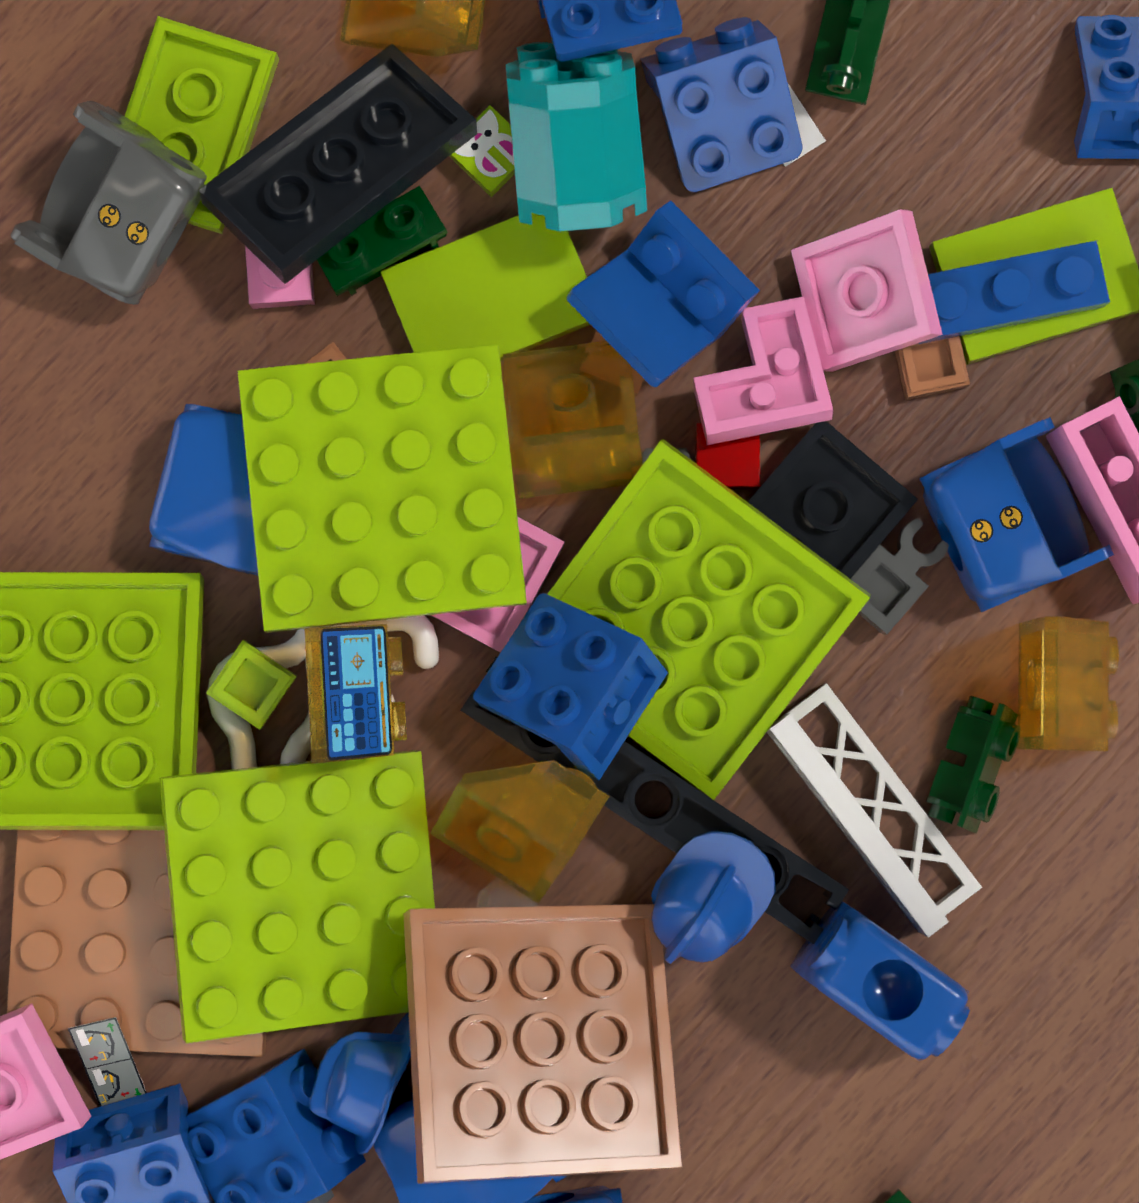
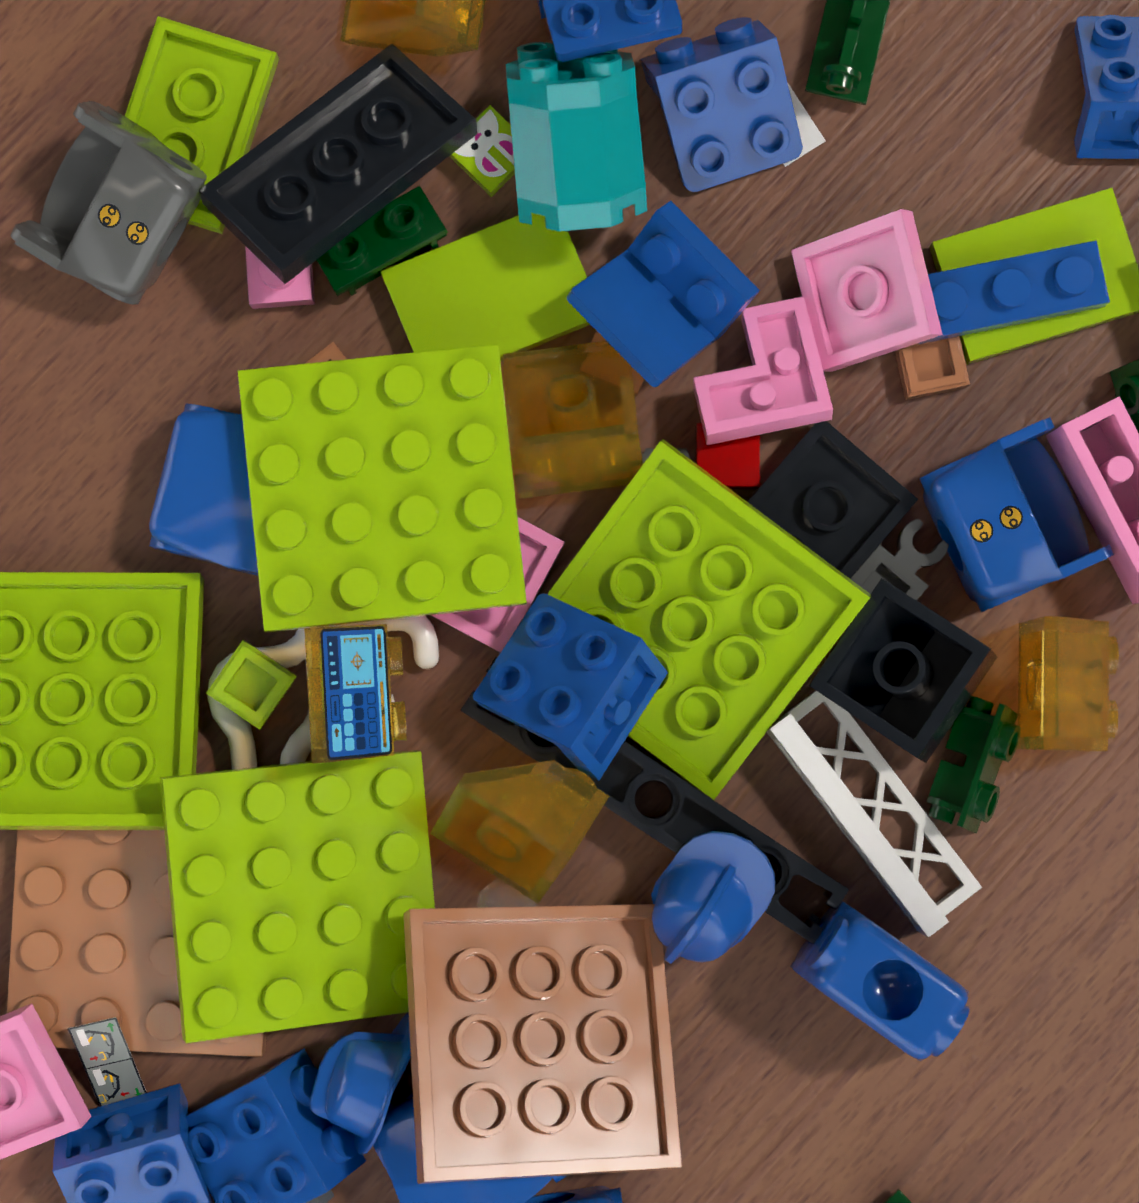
none -> black slope [809,578,998,763]

